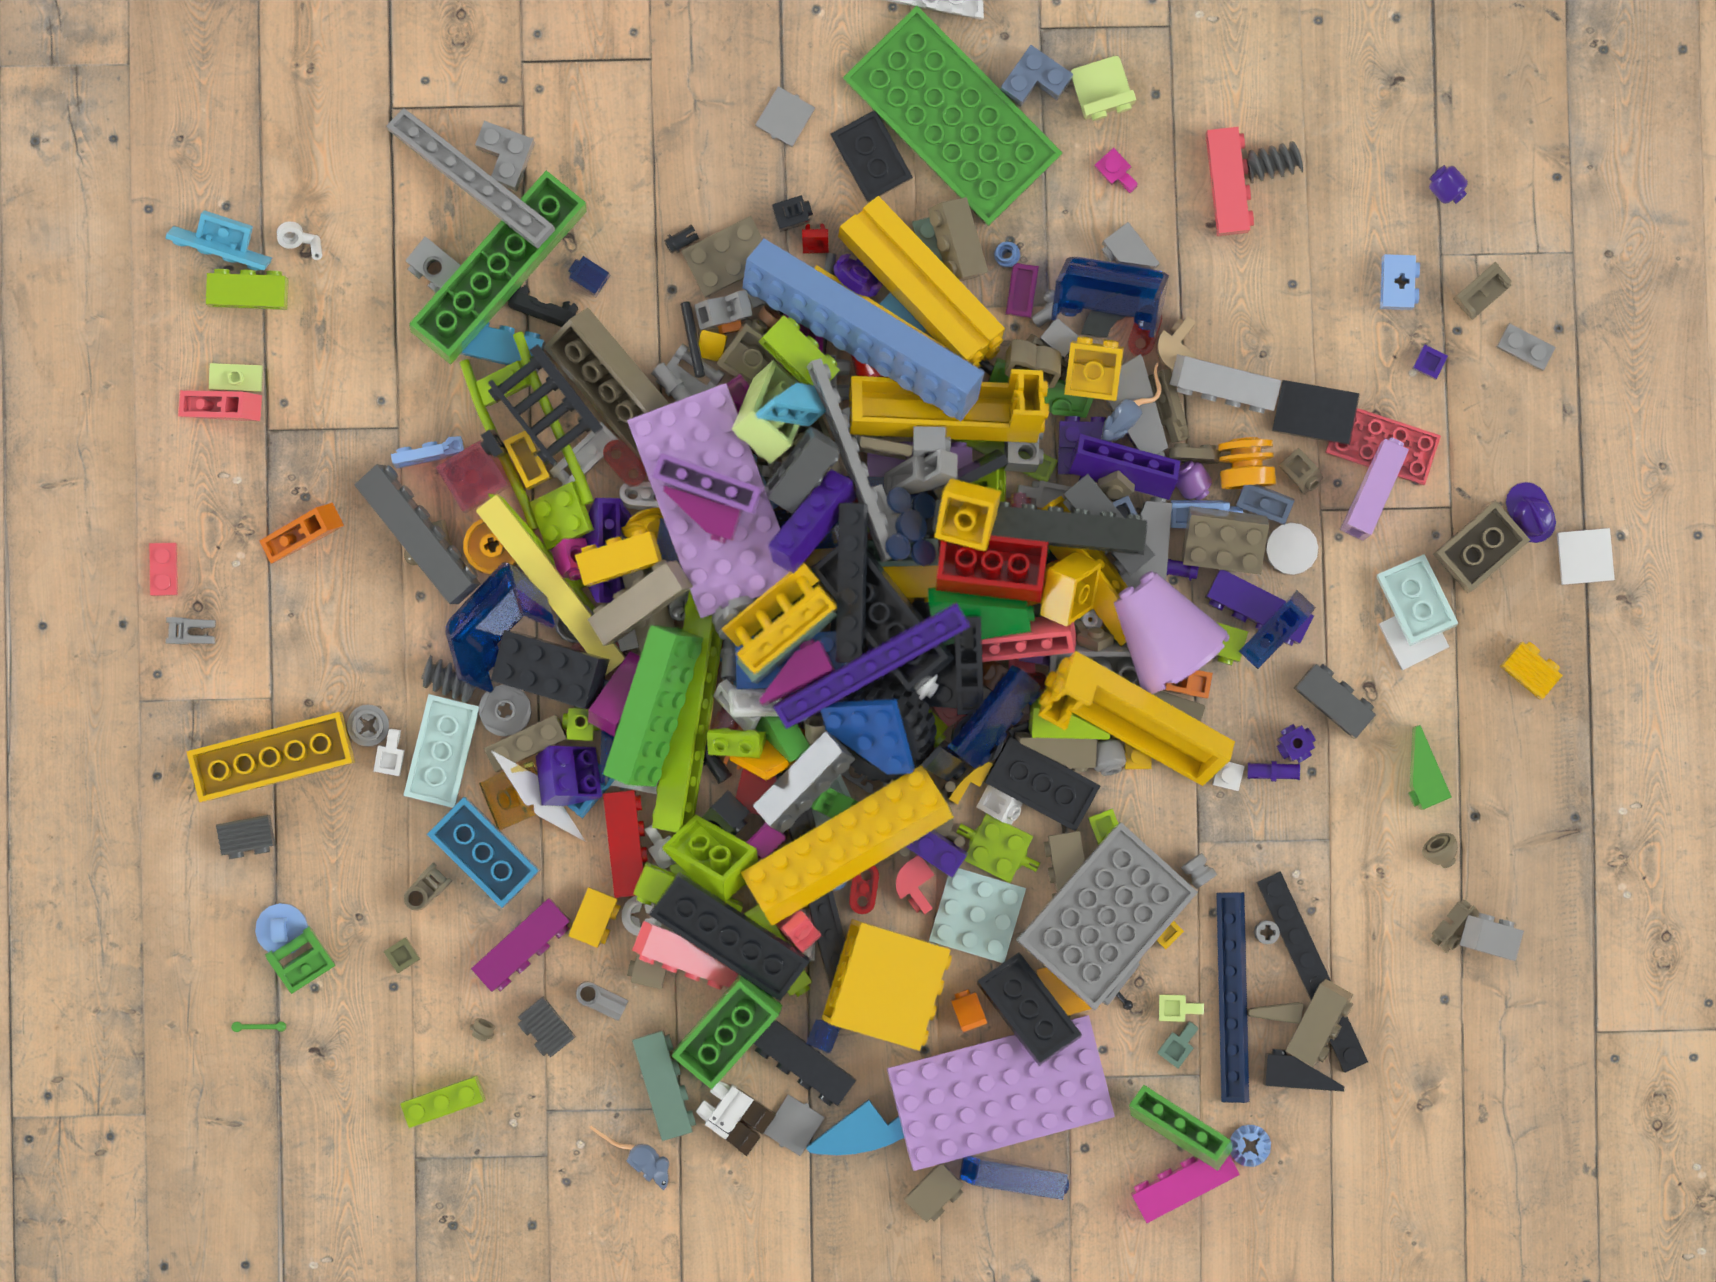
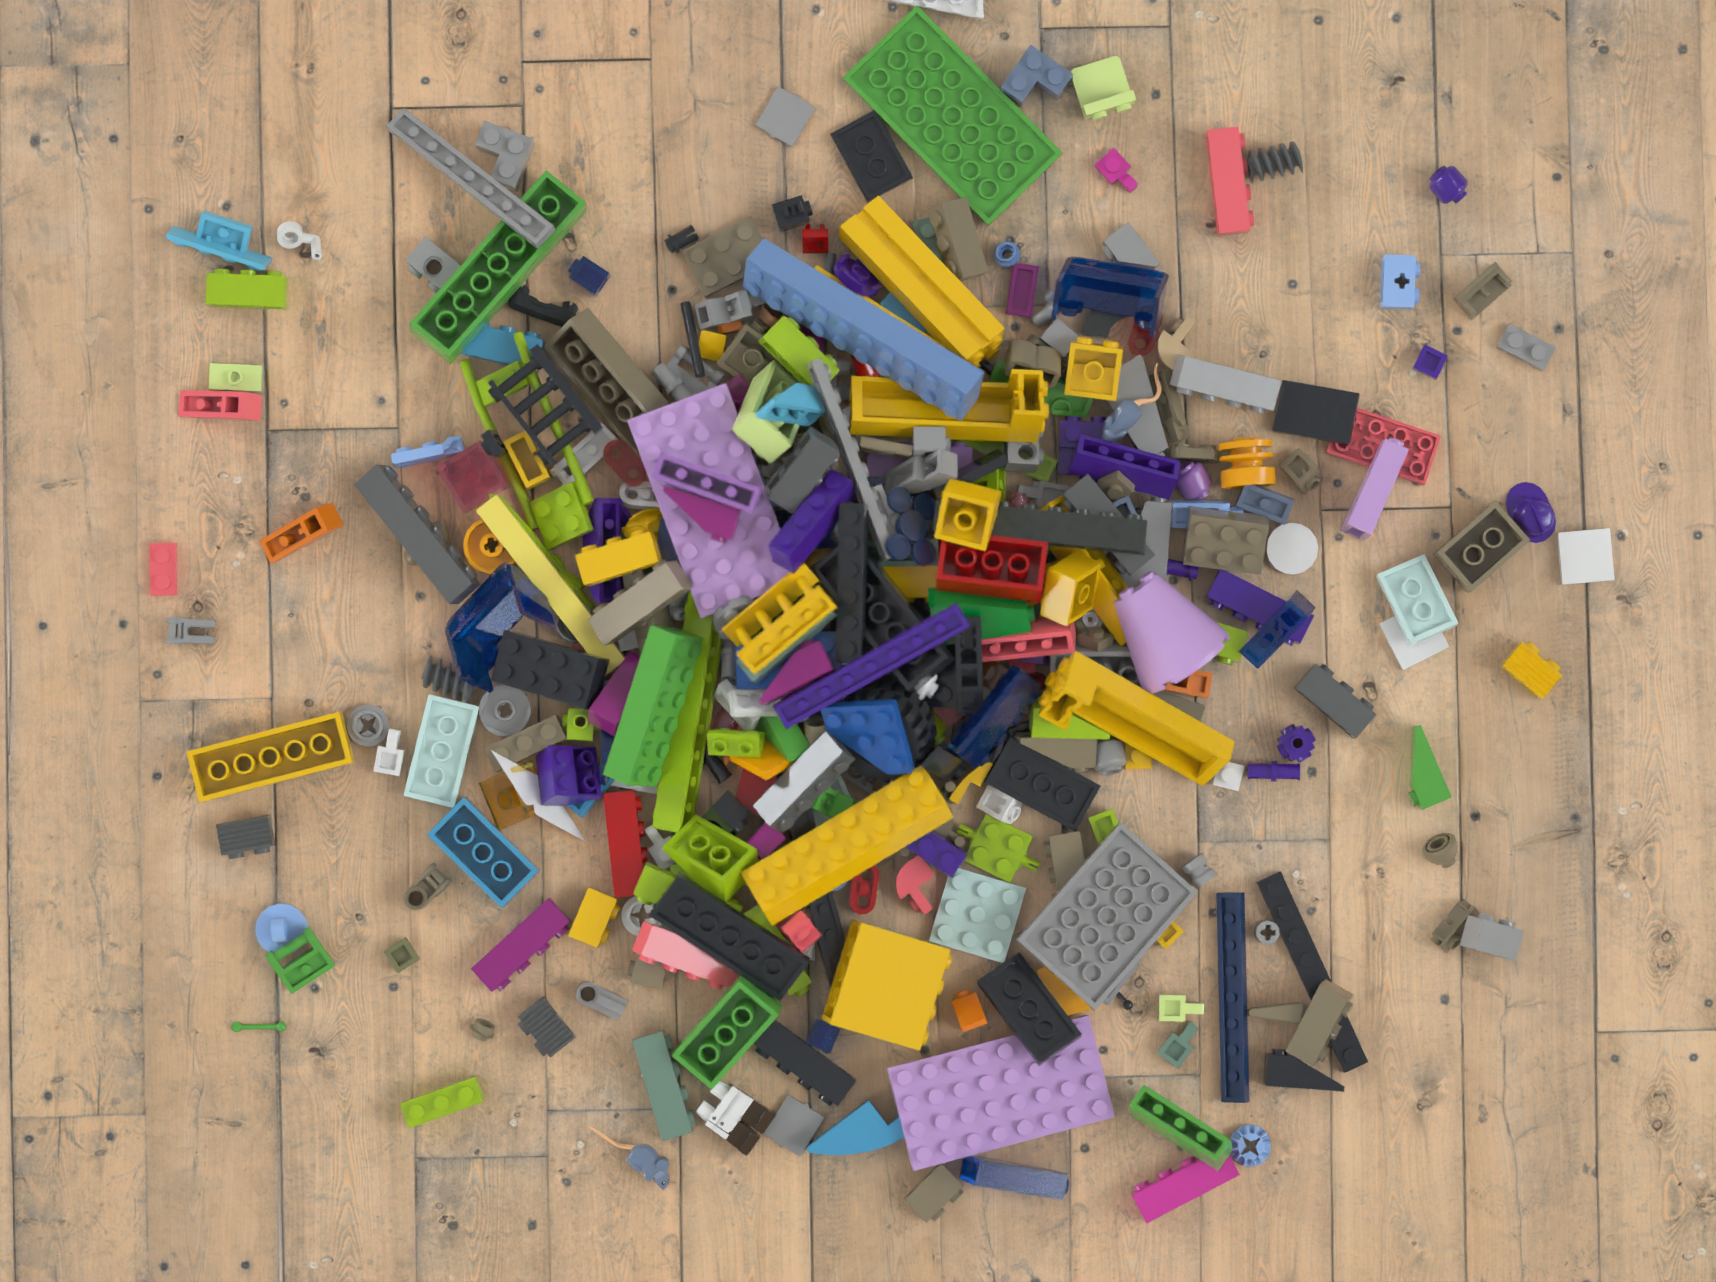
dark pink brick [551,538,588,580] -> none

